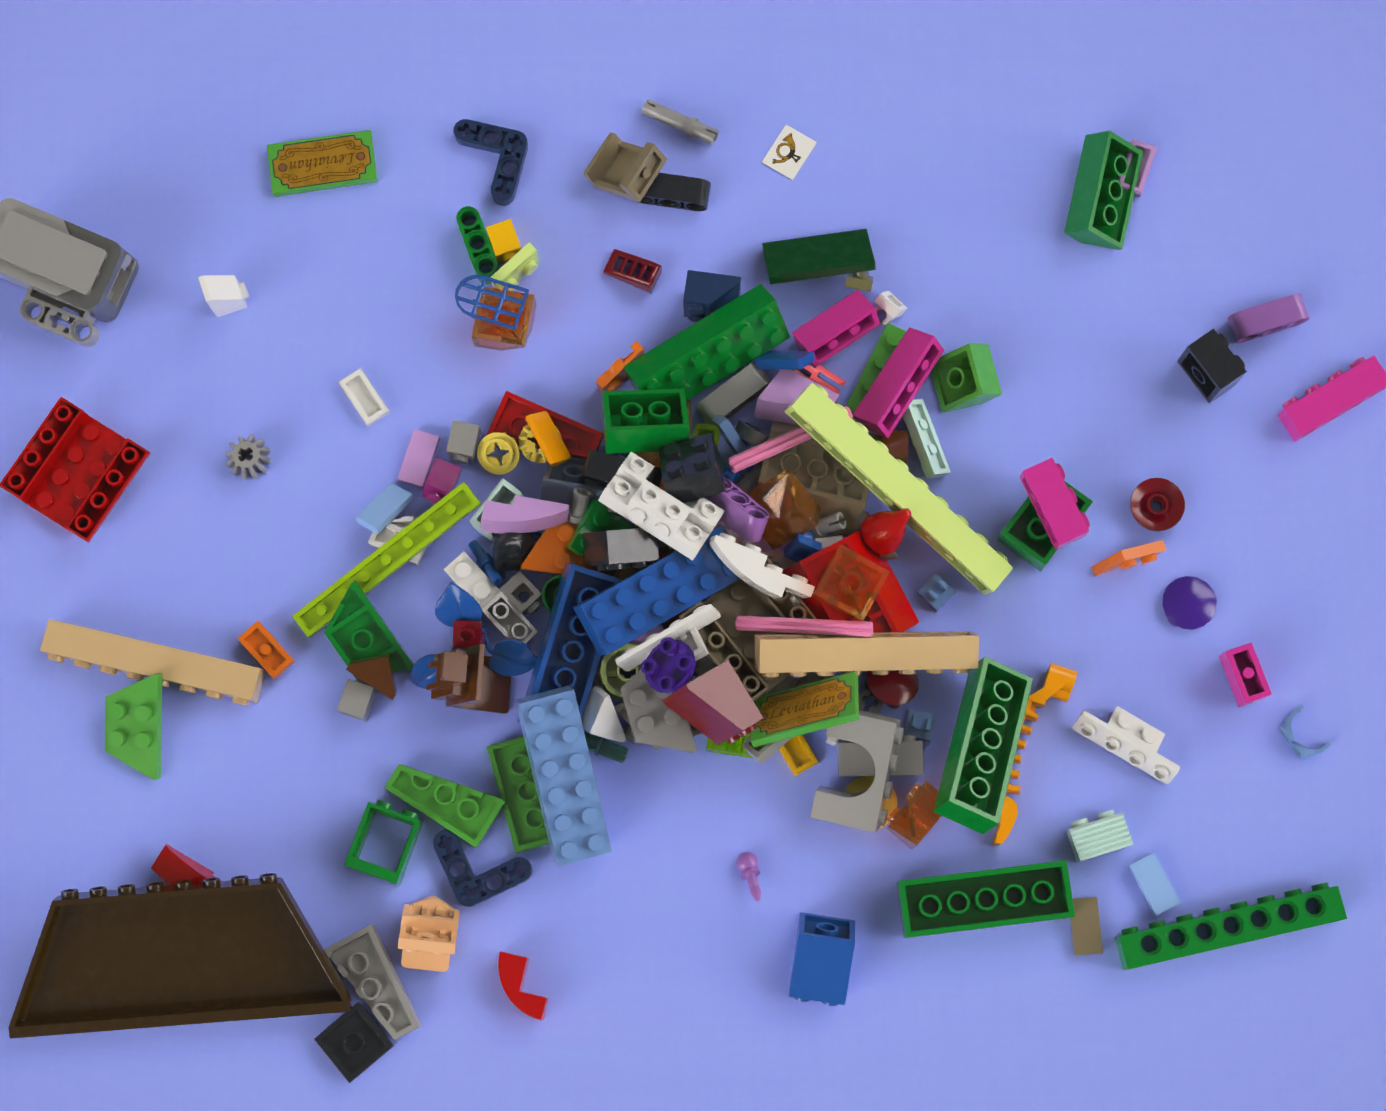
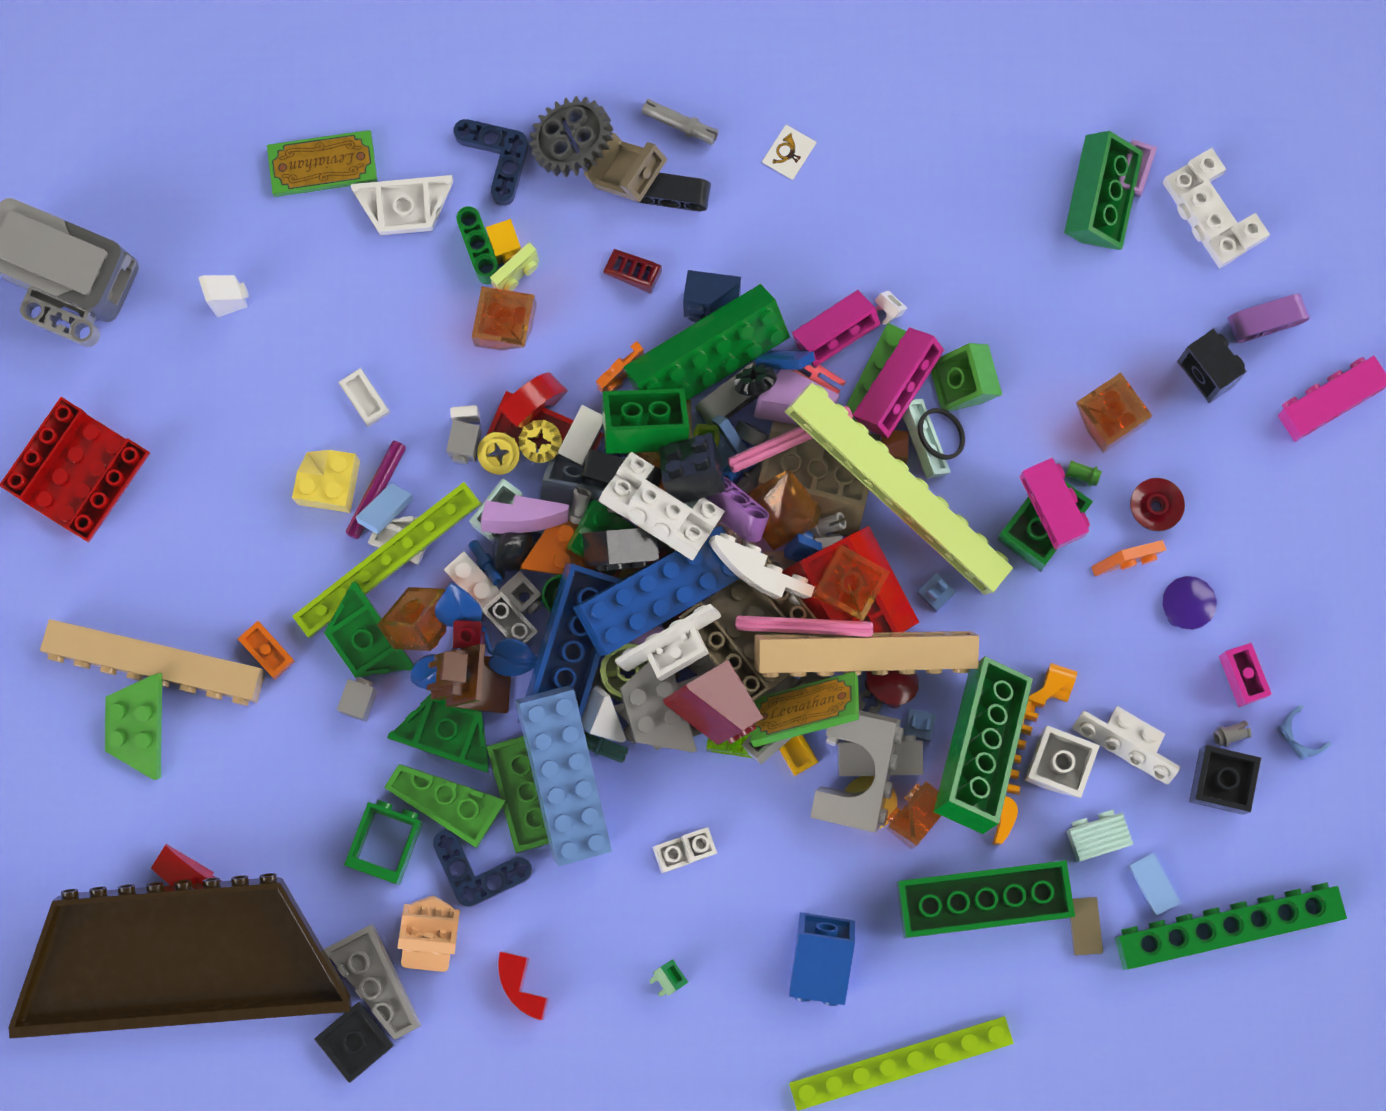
light grey gear [225,434,272,481] -> none
reddish brown slope [346,653,397,700] -> none
lavender tile [397,429,441,488] -> none
magenta brick [422,458,461,504] -> none
blue window [455,275,529,331] -> none
light orange slope [525,411,571,467] -> none
dark purple dish [641,637,696,694] -> none
medium lavender bar [736,852,761,902] -> none
dark green tile [762,229,876,284] -> none
olive plate [845,271,874,292] -> none
red hat [858,508,911,560] -> none
none -> light yellow slope [292,450,360,513]
none -> magenta axle [346,440,406,539]
none -> white wing [351,175,453,236]
none -> clear orange slope [377,587,447,651]
none -> green wing [387,694,489,773]
none -> white tile [450,405,480,423]
none -> red brick [499,372,568,428]
none -> dark grey gear [529,96,613,177]
none -> white tile [558,405,603,466]
none -> green tile [649,959,689,996]
none -> white slope [652,827,717,874]
none -> black gear [733,364,777,396]
none -> lime plate [789,1016,1014,1111]
none -> black piece [918,408,965,460]
none -> white slope [1024,725,1100,798]
none -> bright green pin [1066,460,1102,487]
none -> clear orange slope [1076,372,1152,453]
none -> white bracket [1162,148,1270,269]
none -> black brick [1189,745,1261,815]
none -> light grey pin [1213,720,1252,747]

